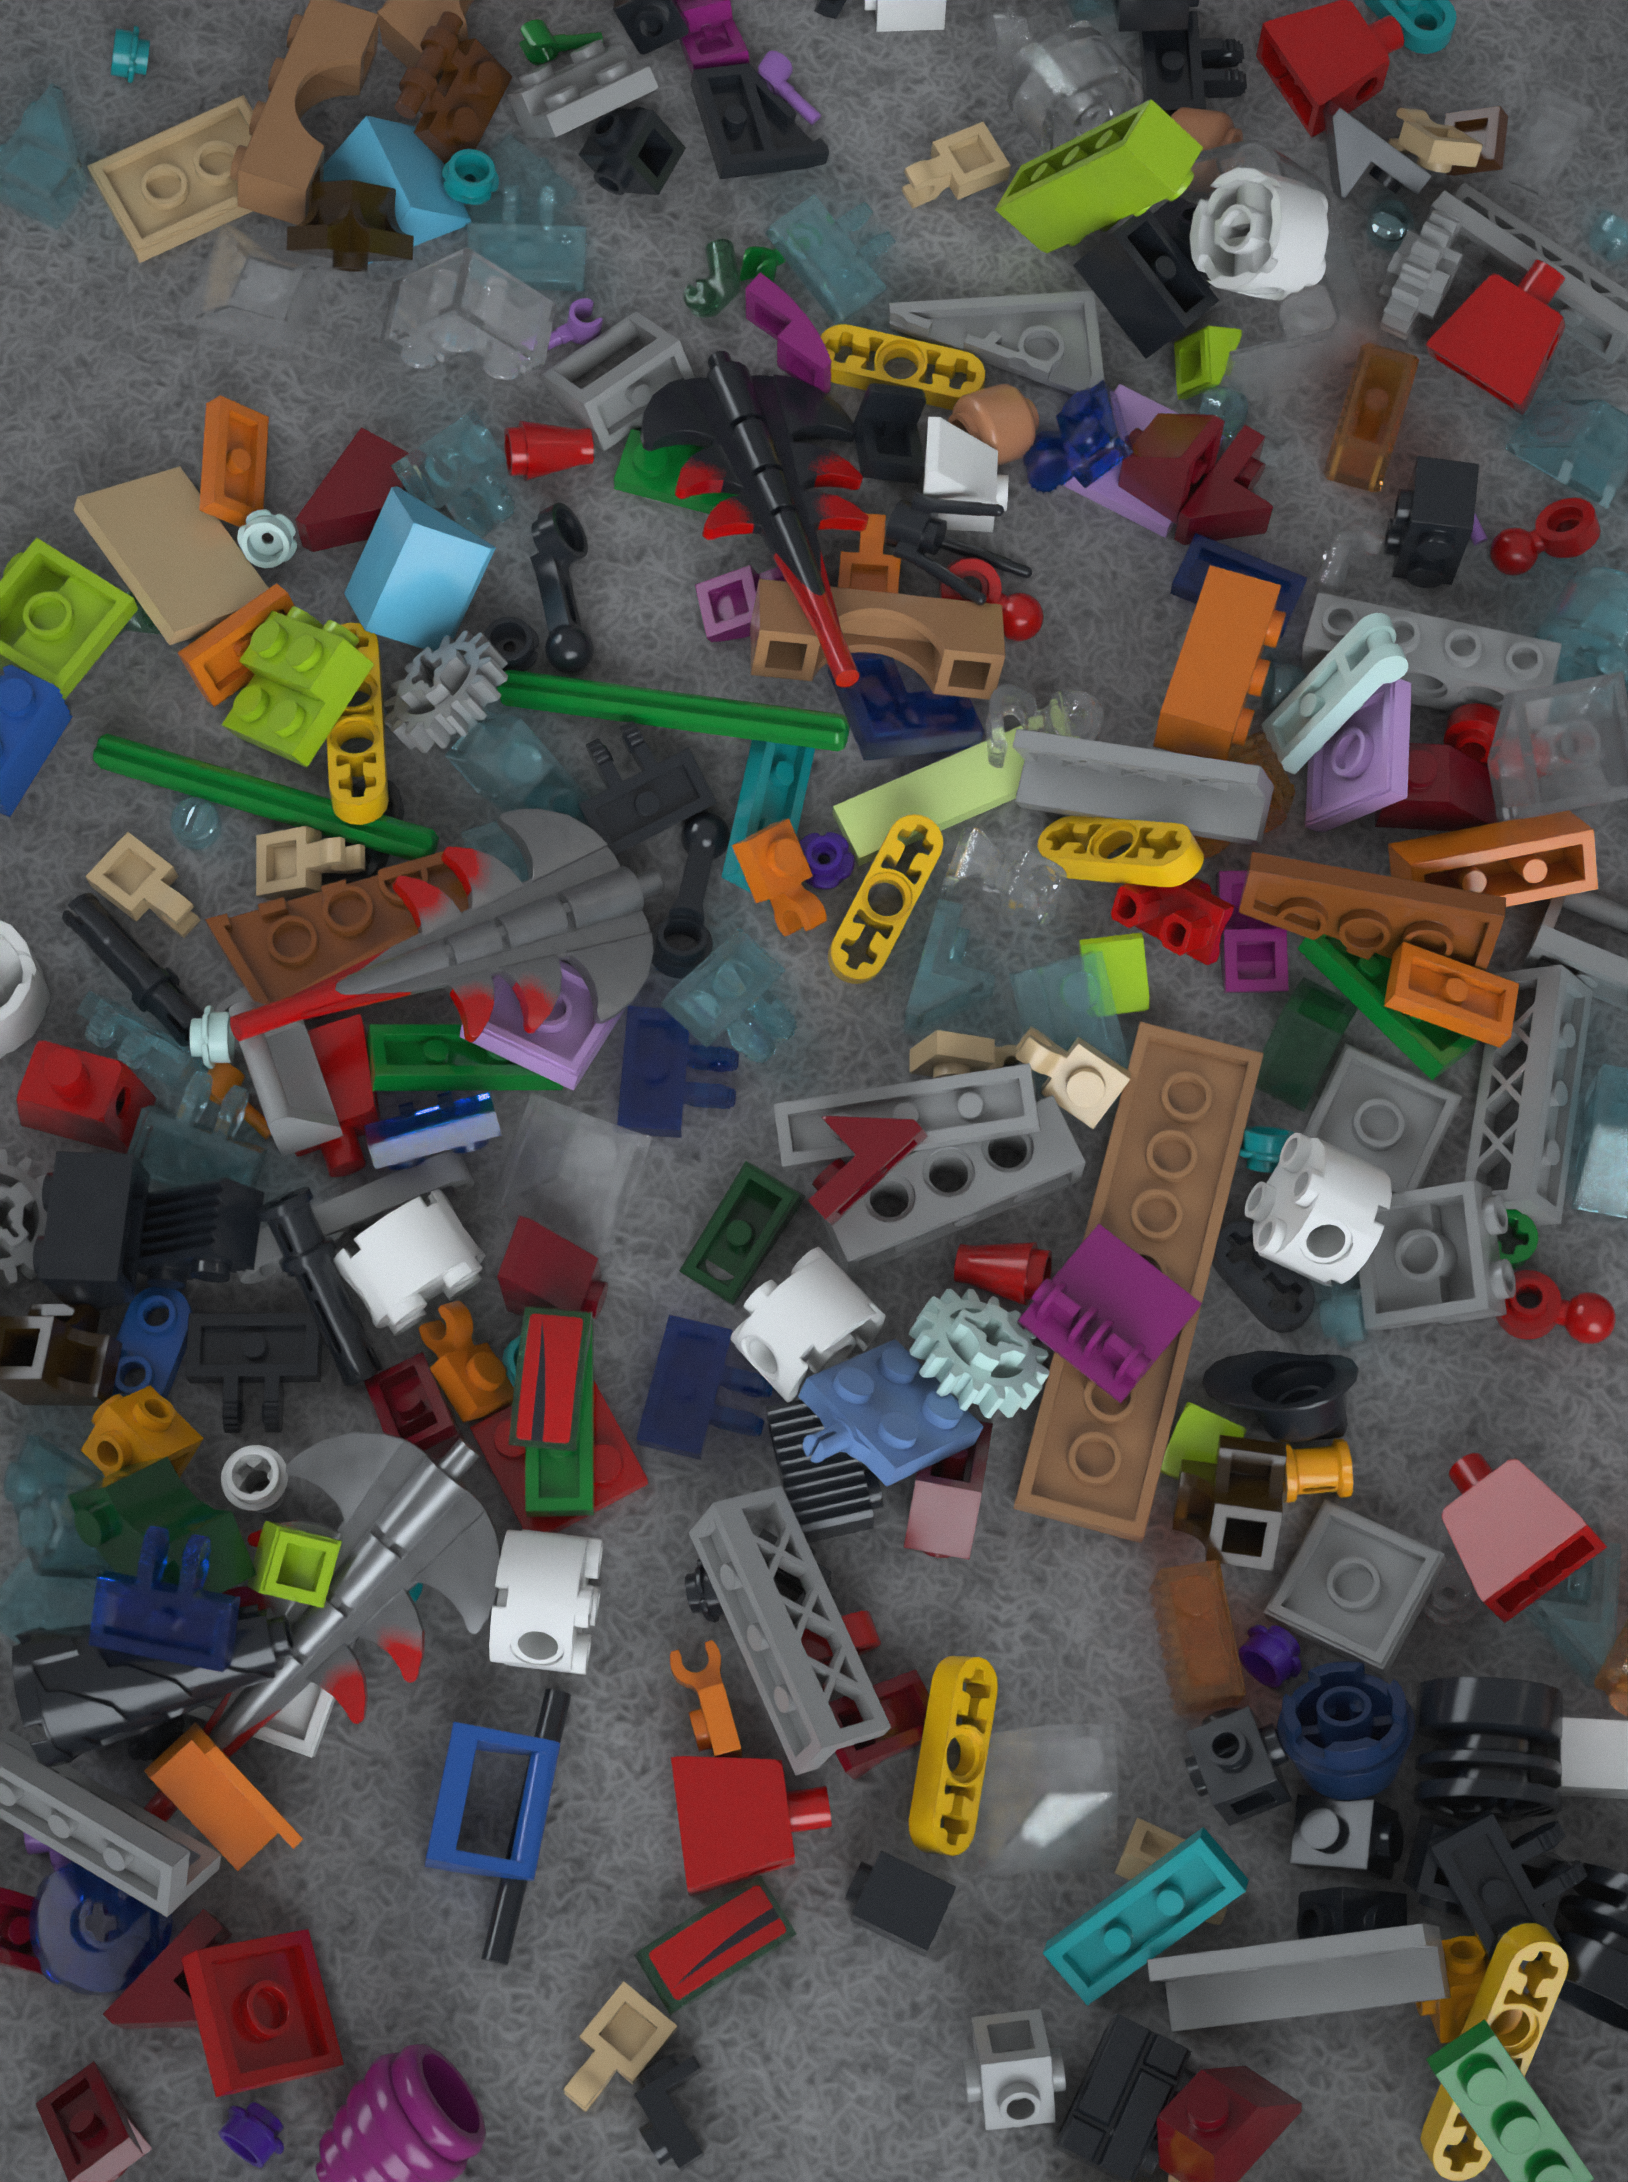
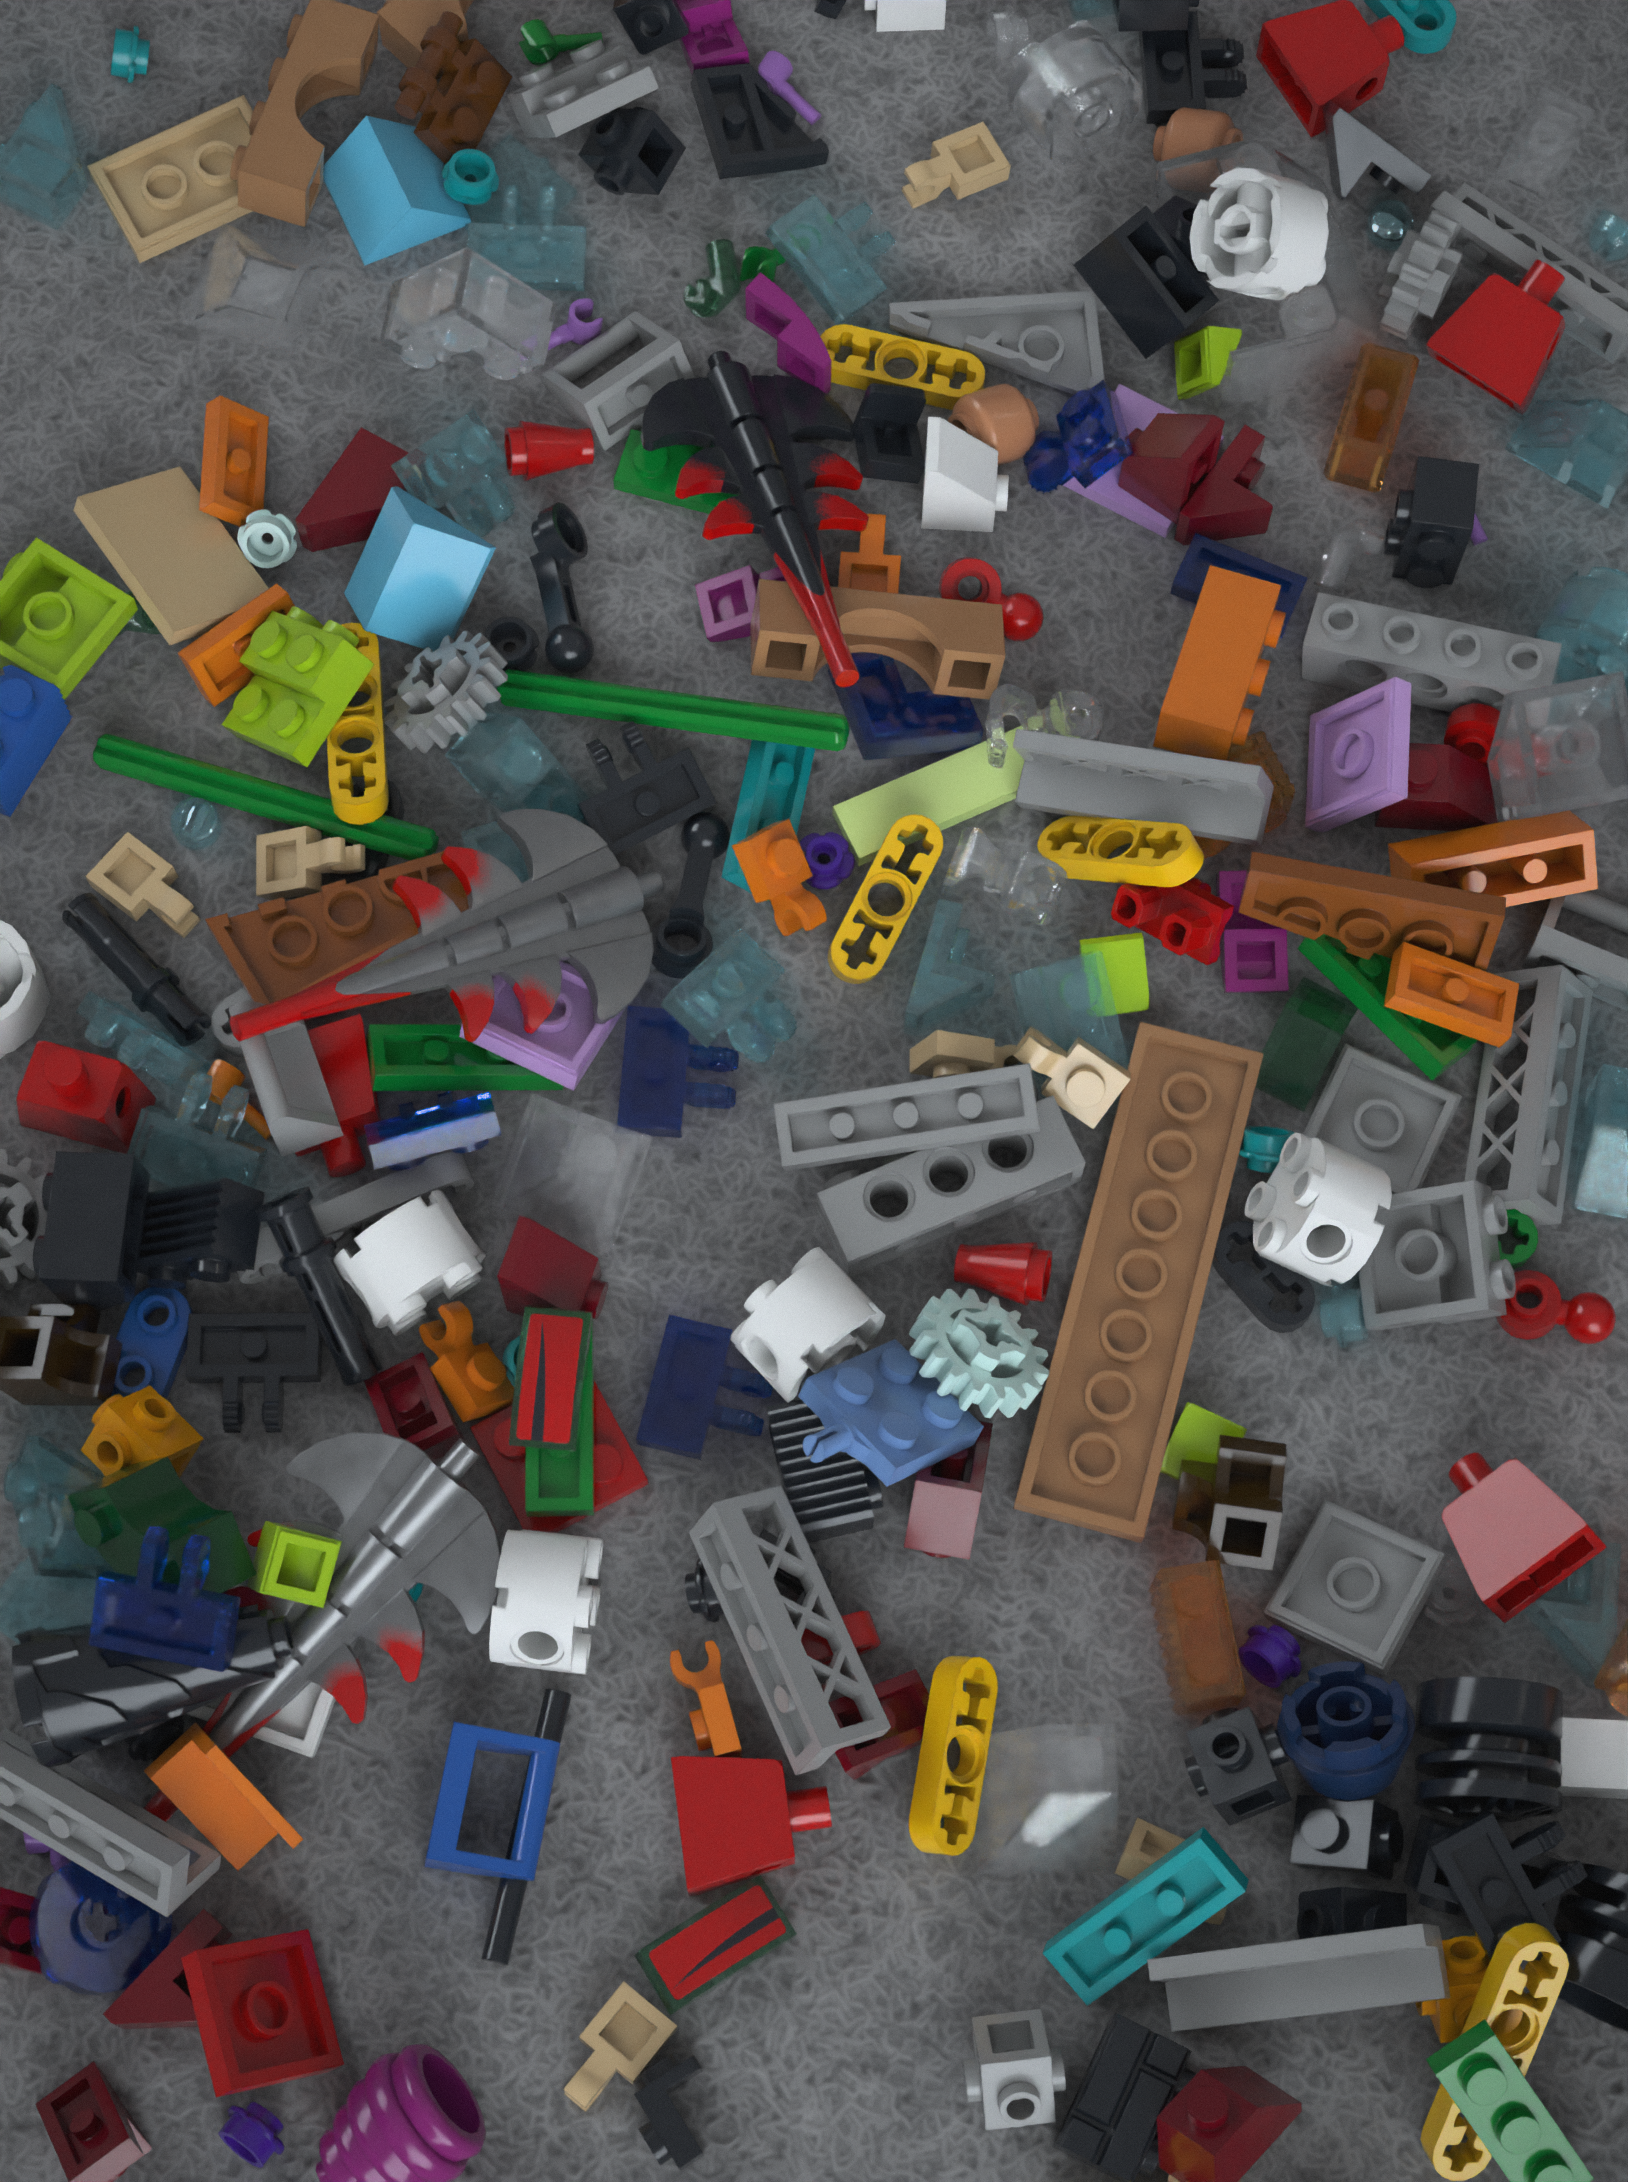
light aqua plate [190,1005,235,1069] -> none
white cone [221,1445,288,1513] -> none
dark brown brick [286,180,414,272] -> none
dark green slope [679,1161,806,1305] -> none
dark red slope [808,1116,928,1225] -> none
black brick [845,1851,957,1957] -> none
black plant [885,493,1032,605] -> none
lime brick [995,99,1203,253] -> none
magenta hinge [1017,1224,1202,1403] -> none
clear light blue hinge [1195,386,1248,439] -> none
black piece [1202,1351,1359,1443] -> none
light aqua plate [1261,613,1408,774] -> none
clear light blue hinge [1262,662,1307,711] -> none
light orange bush [1282,1438,1353,1503] -> none
tan plate [1388,108,1483,173] -> none
reddish brown plate [1444,106,1508,176] -> none
red plate [1490,498,1601,576] -> none

